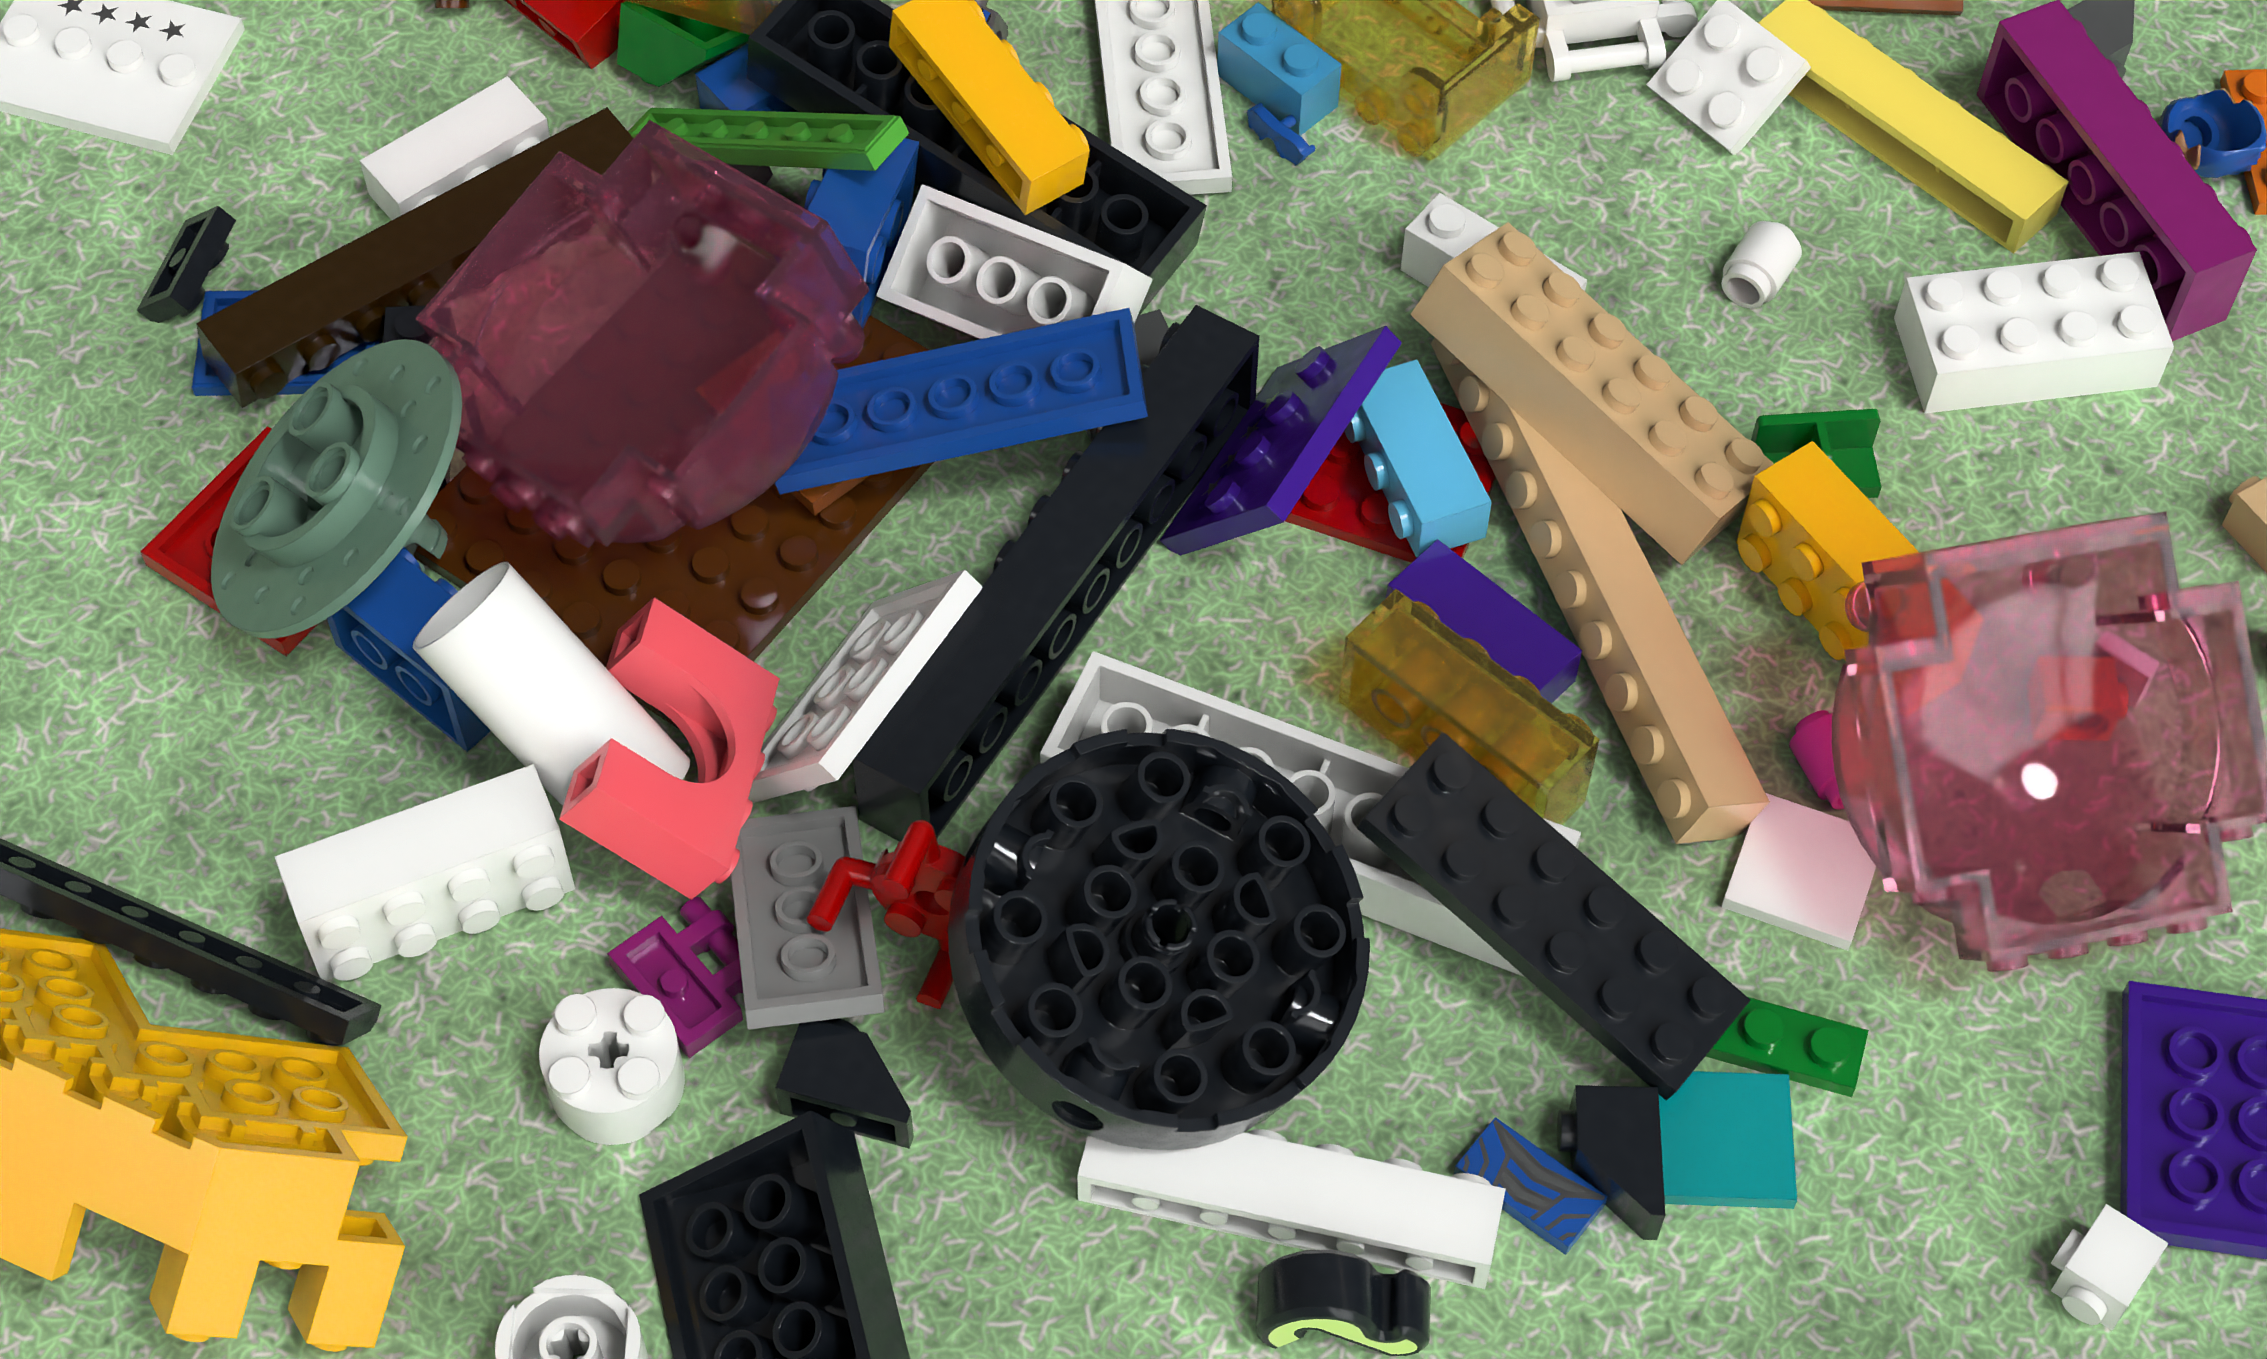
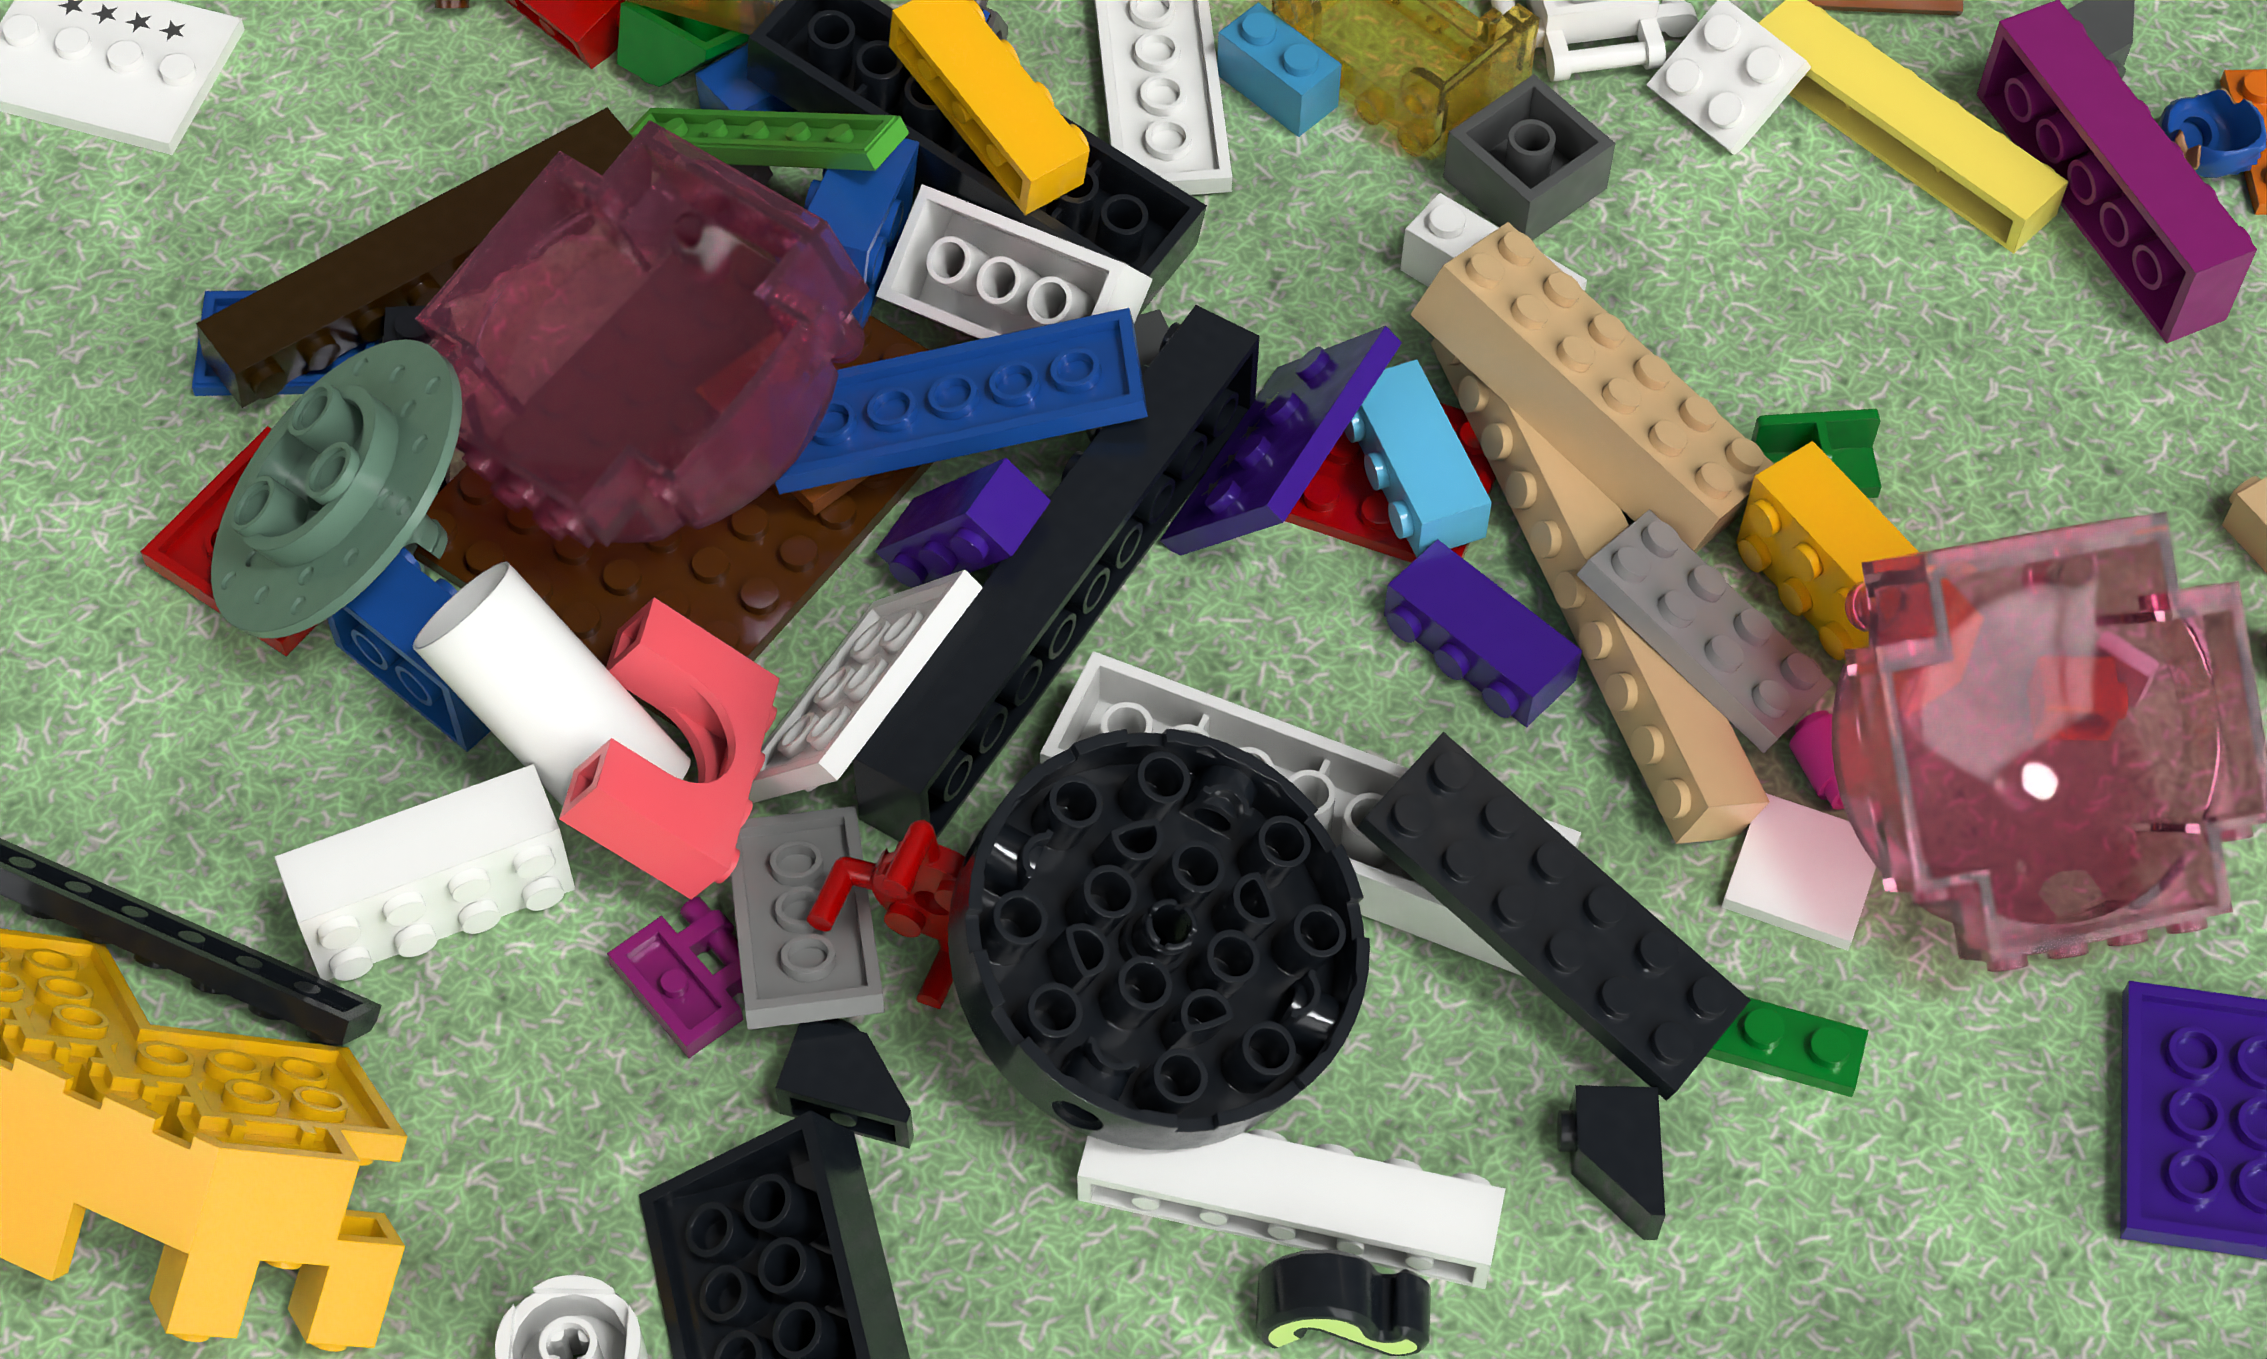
black plate [137,206,236,323] -> none
white brick [360,76,550,220] -> none
white brick [539,988,685,1145] -> none
blue piece [1247,103,1316,166] -> none
clear yellow brick [1338,589,1600,825] -> none
tile [1453,1117,1607,1255] -> none
teal tile [1659,1071,1797,1209] -> none
white brick [1721,221,1802,309] -> none
white brick [1894,252,2174,413] -> none
white brick [2051,1204,2168,1330] -> none
none -> dark purple brick [874,458,1051,588]
none -> dark grey brick [1443,74,1616,241]
none -> light grey plate [1576,510,1834,753]

